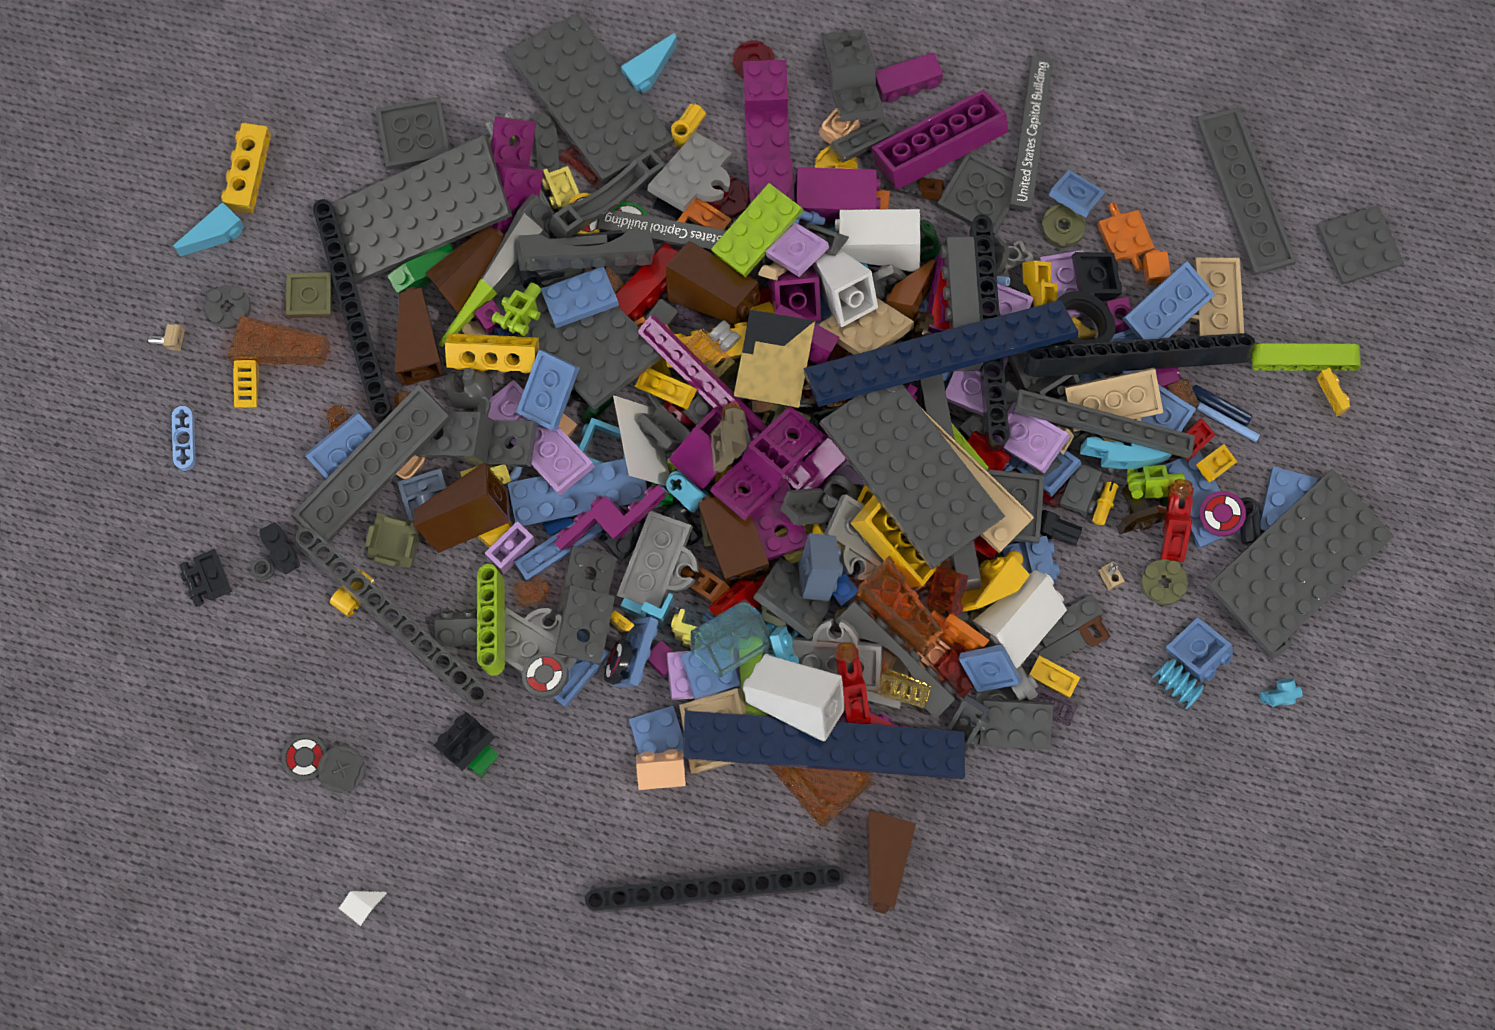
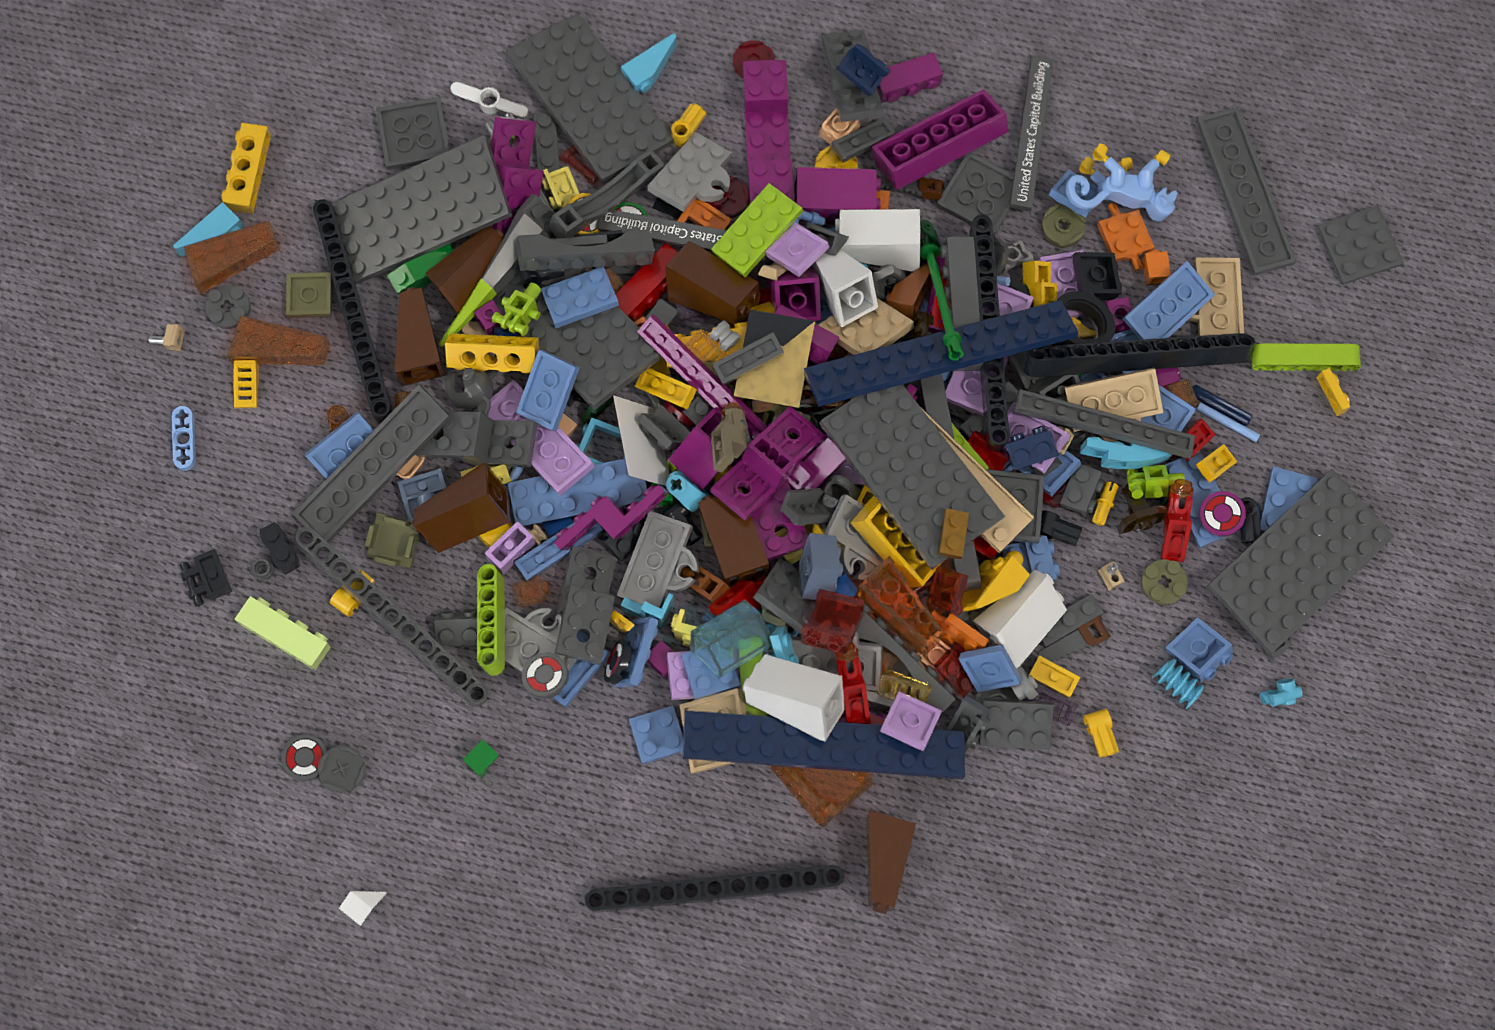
black plate [433,712,495,771] -> none
light nougat brick [636,749,686,790] -> none
none -> clear orange wedge [184,221,280,295]
none -> yellowish green brick [235,596,331,670]
none -> white piece [451,82,528,117]
none -> tan bush [527,524,548,546]
none -> dark grey plate [712,332,784,386]
none -> clear red panel [801,589,864,654]
none -> dark blue bracket [836,43,890,96]
none -> lavender plate [880,691,942,751]
none -> green bar [920,236,963,361]
none -> pearl gold plate [938,508,969,560]
none -> dark blue bracket [1006,425,1059,470]
none -> light blue animal [1065,143,1178,222]
none -> yellow piece [1083,709,1119,758]

